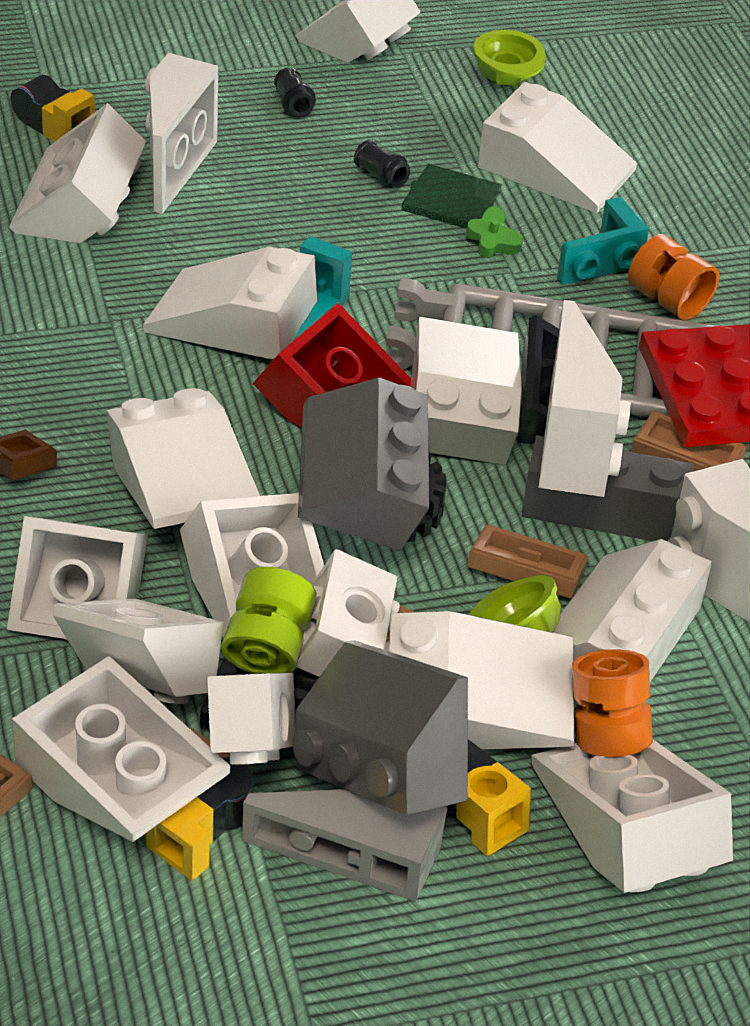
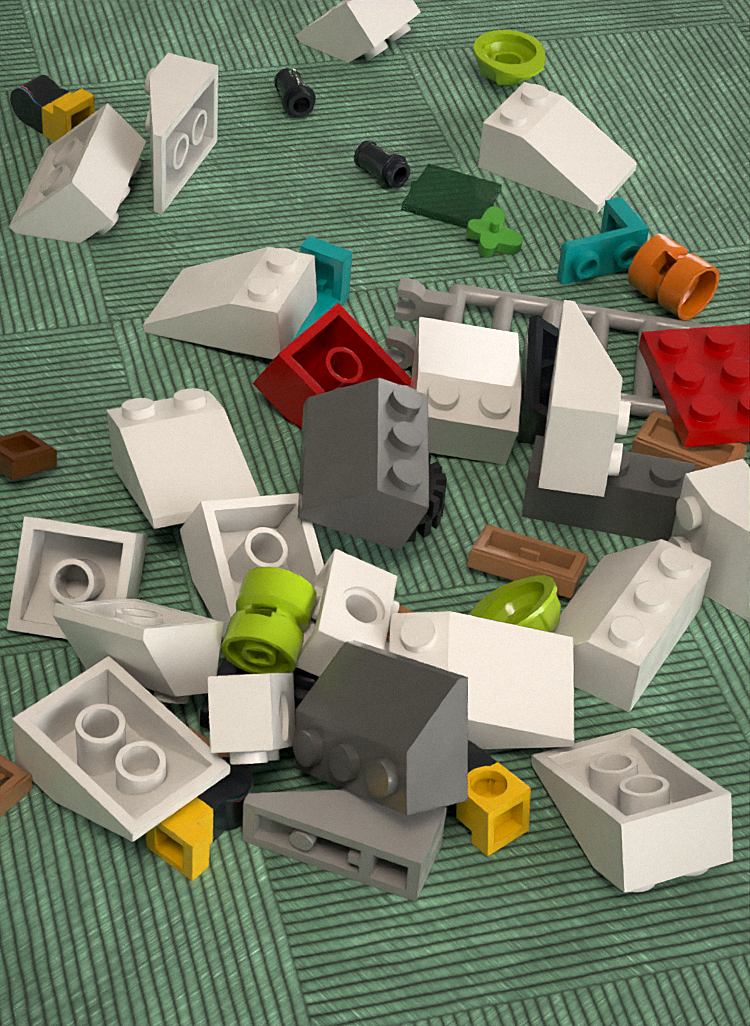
orange wheel [572,649,653,757] -> none

